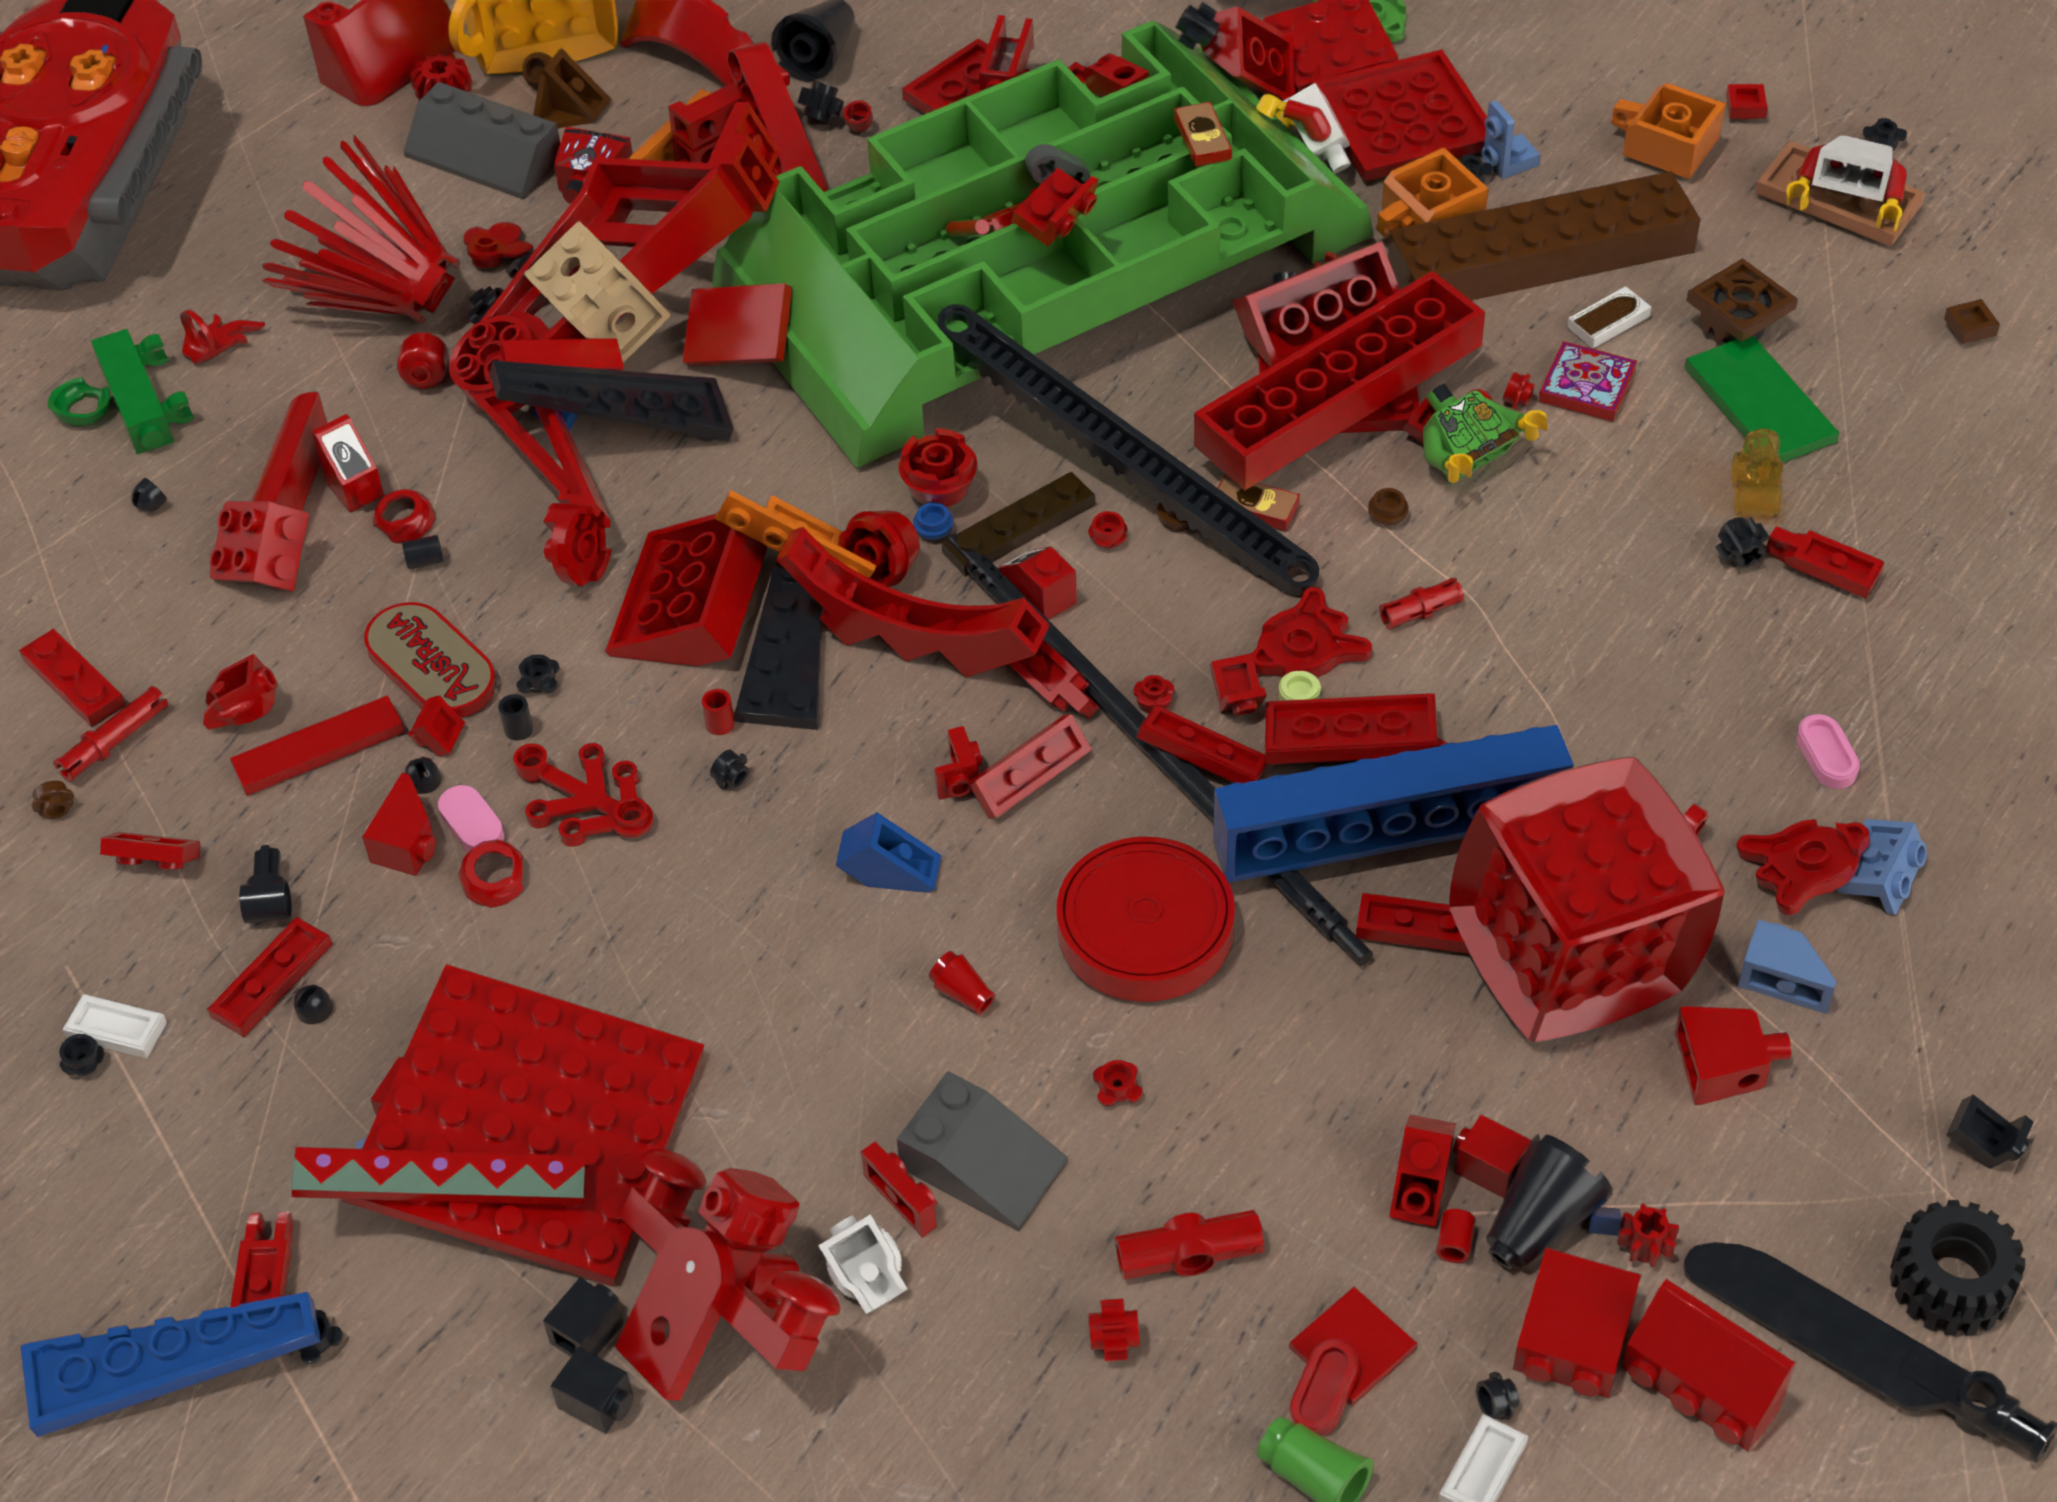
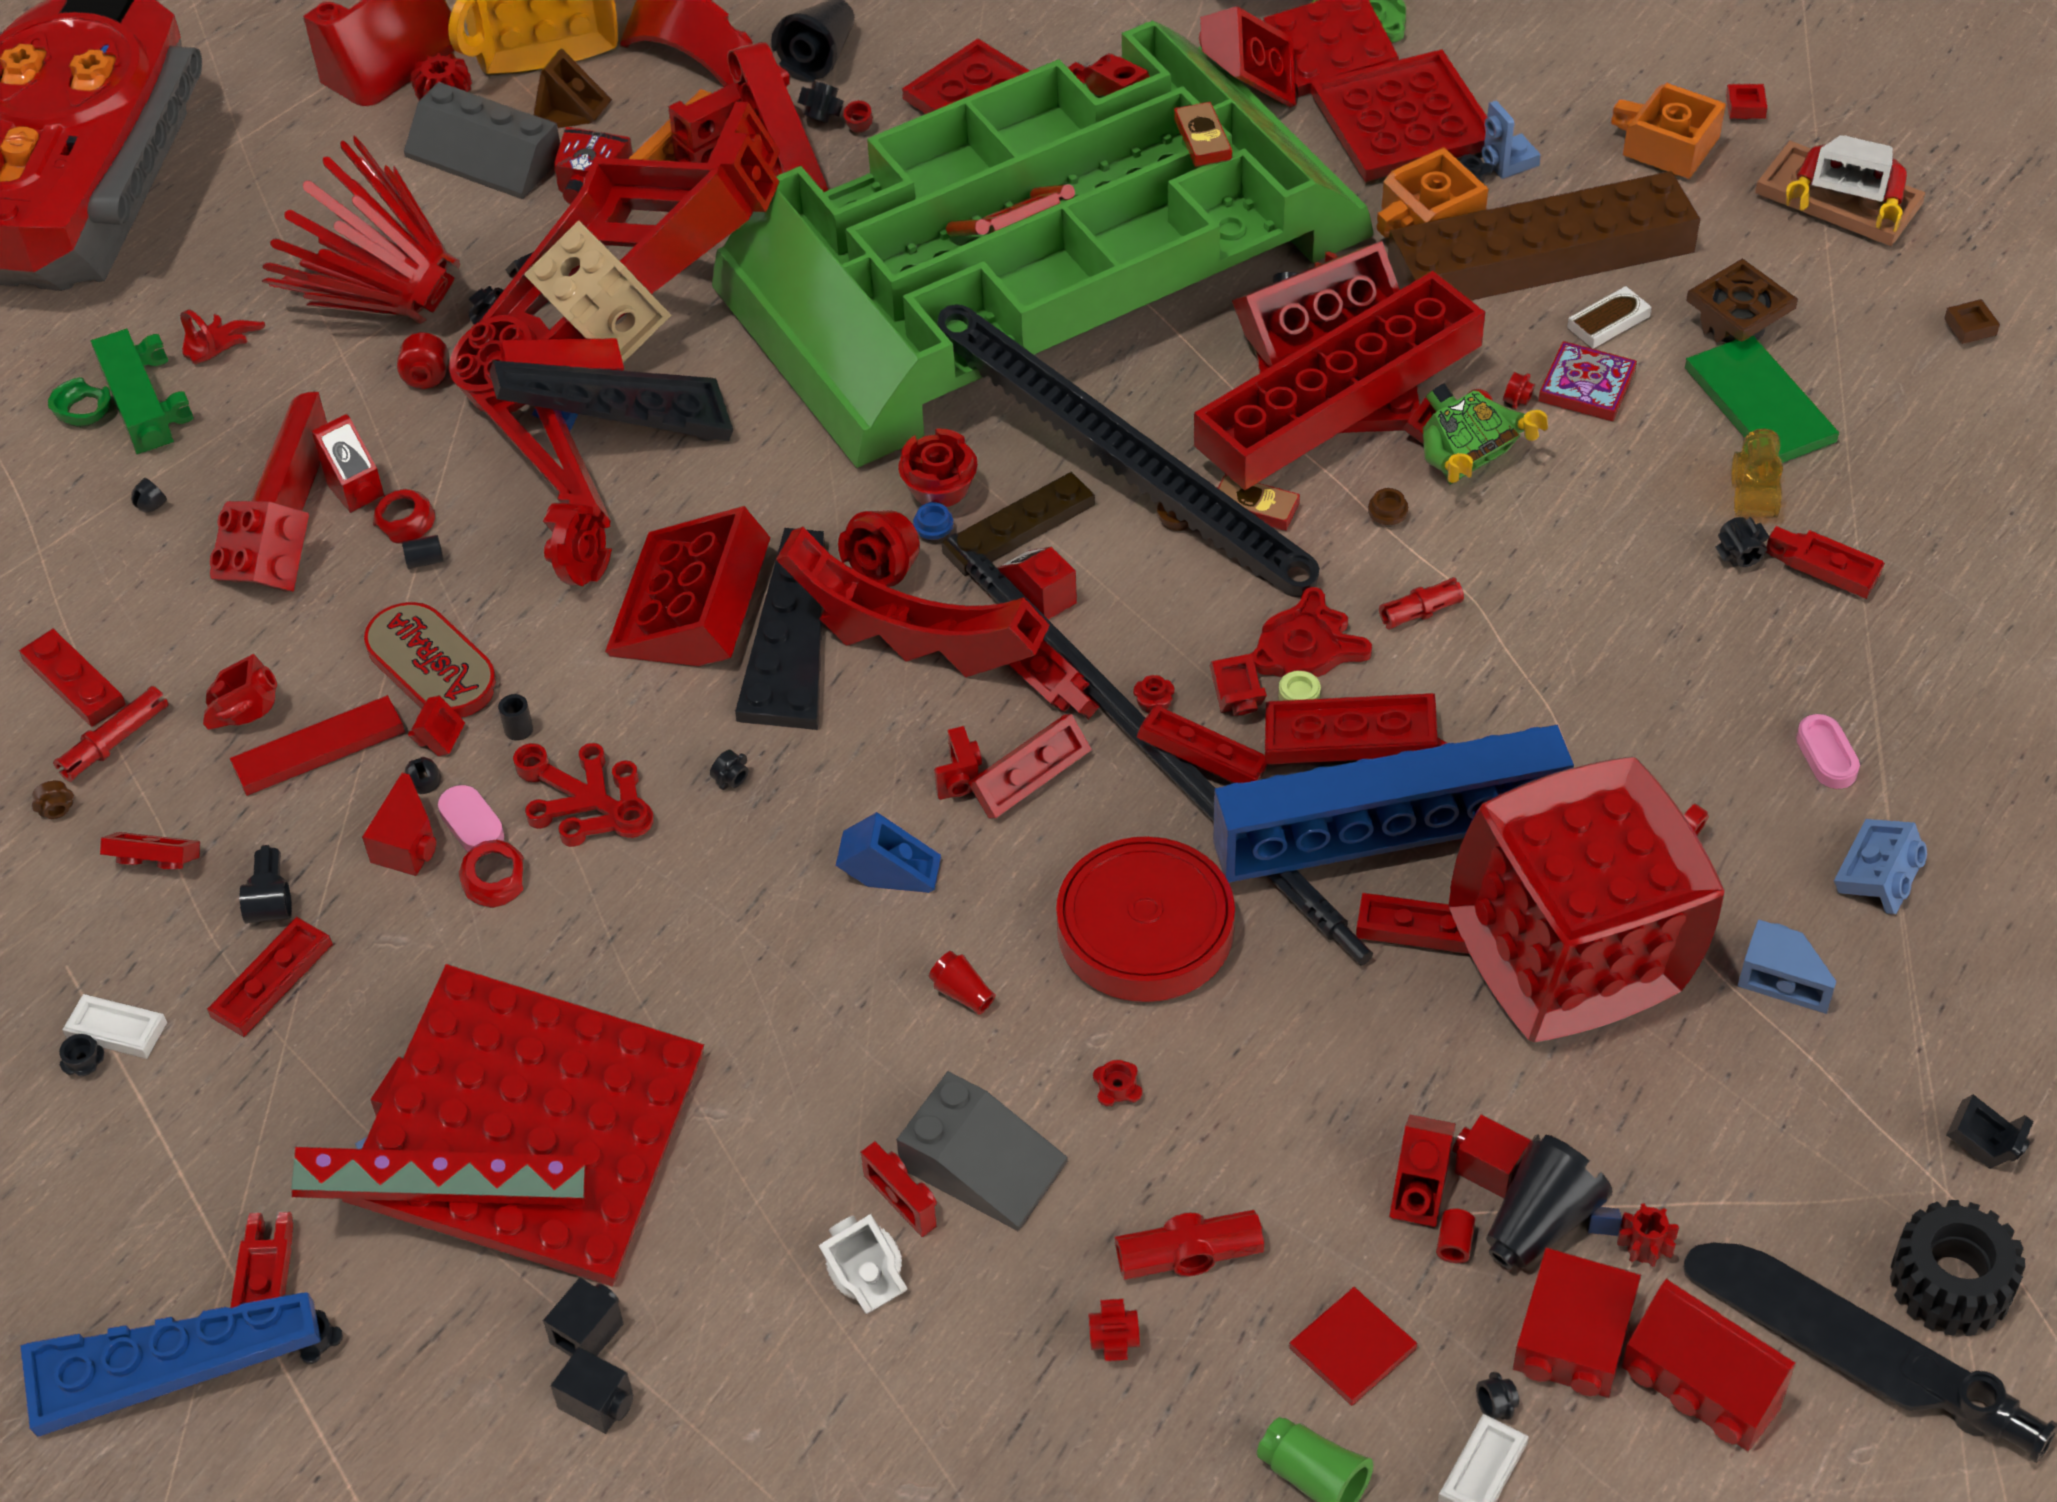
black hinge [294,984,332,1024] -> none
red plate [463,222,533,268] -> none
black plate [516,654,560,694] -> none
reddish brown plate [522,52,552,88] -> none
red piece [615,1149,841,1401] -> none
red tile [682,283,792,366] -> none
red hinge [702,689,735,735] -> none
orange bracket [715,490,876,578] -> none
red window [979,15,1034,91] -> none
red bracket [1011,168,1099,247] -> none
dark grey beam [1025,144,1091,184] -> none
red plate [1088,511,1128,548] -> none
black gear [1175,2,1220,50] -> none
torso [1256,83,1351,174] -> none
red tile [1290,1339,1360,1436] -> none
red torso [1675,1006,1791,1105] -> none
red tile [1736,819,1870,915] -> none
black plate [1862,118,1907,151] -> none

